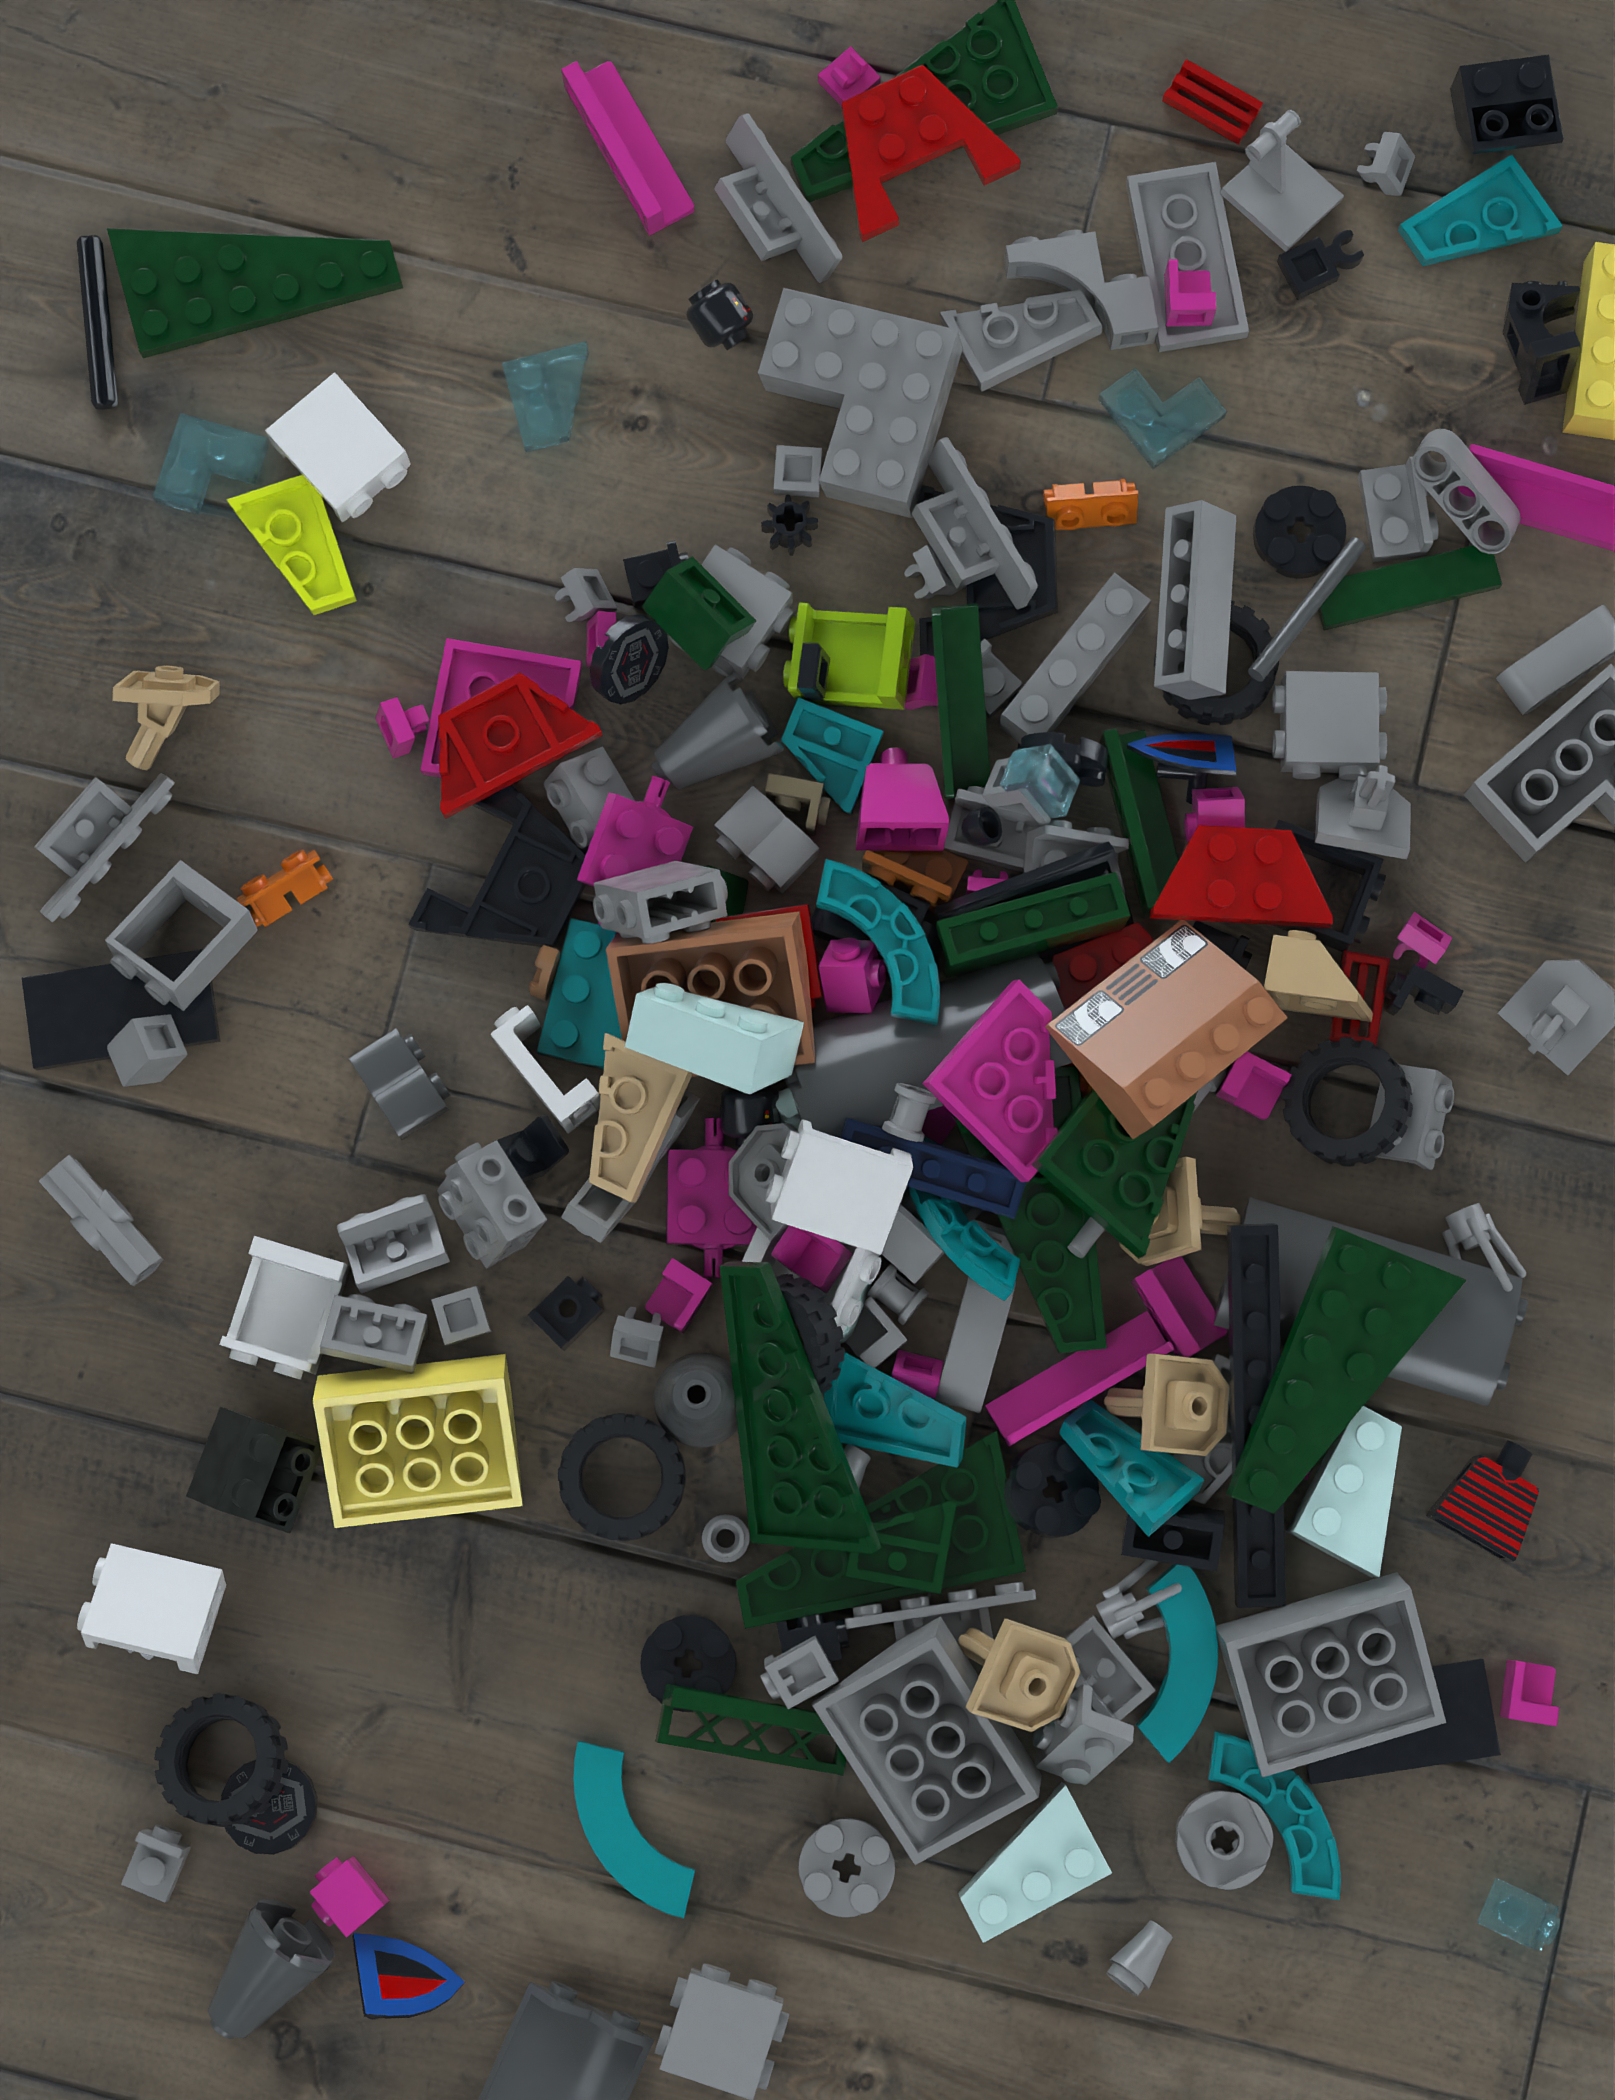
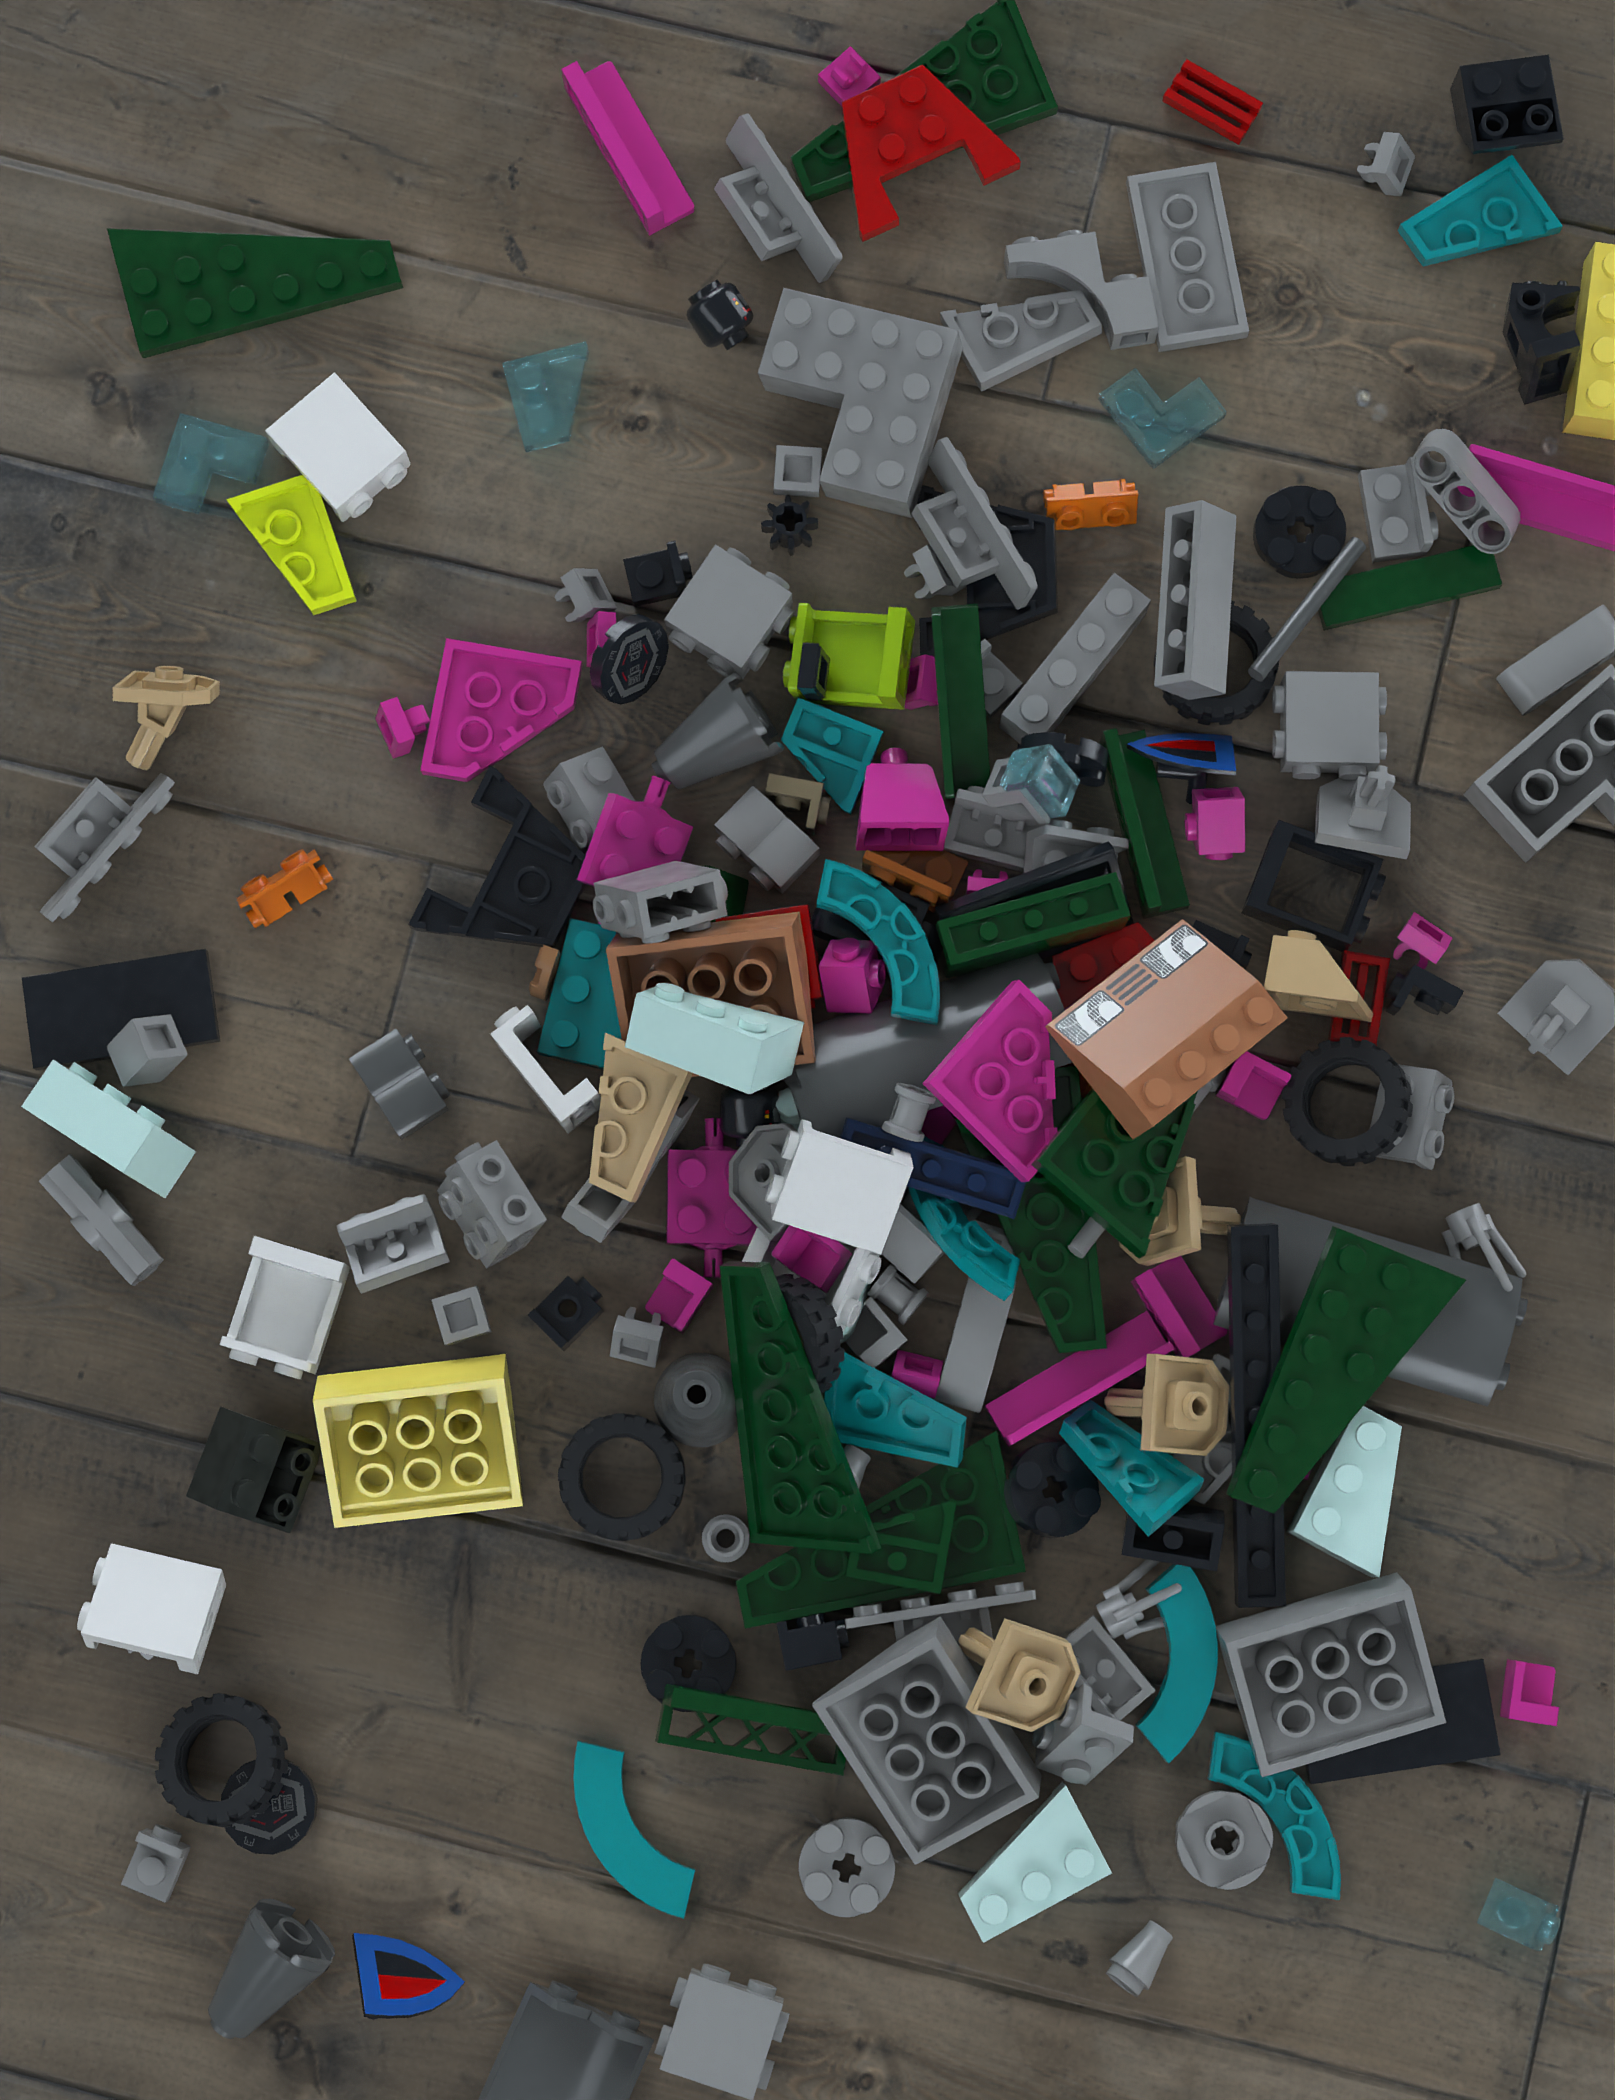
black axle [77,235,118,410] -> none
light grey window [105,860,258,1011] -> none
dark pink brick [310,1856,390,1938] -> none
light grey bracket [320,1294,428,1373] -> none
red wing [438,672,603,819] -> none
black bracket [493,1115,569,1183] -> none
dark green panel [643,556,757,670] -> none
light grey bracket [760,1636,839,1709] -> none
black hinge [961,807,1002,846] -> none
red wing [1150,825,1333,928] -> none
dark pink panel [1164,259,1217,327] -> none
light grey plate [1220,110,1344,252] -> none
black plate [1277,230,1364,300] -> none
torso [1426,1440,1539,1562] -> none
none -> light aqua wedge [21,1060,196,1198]

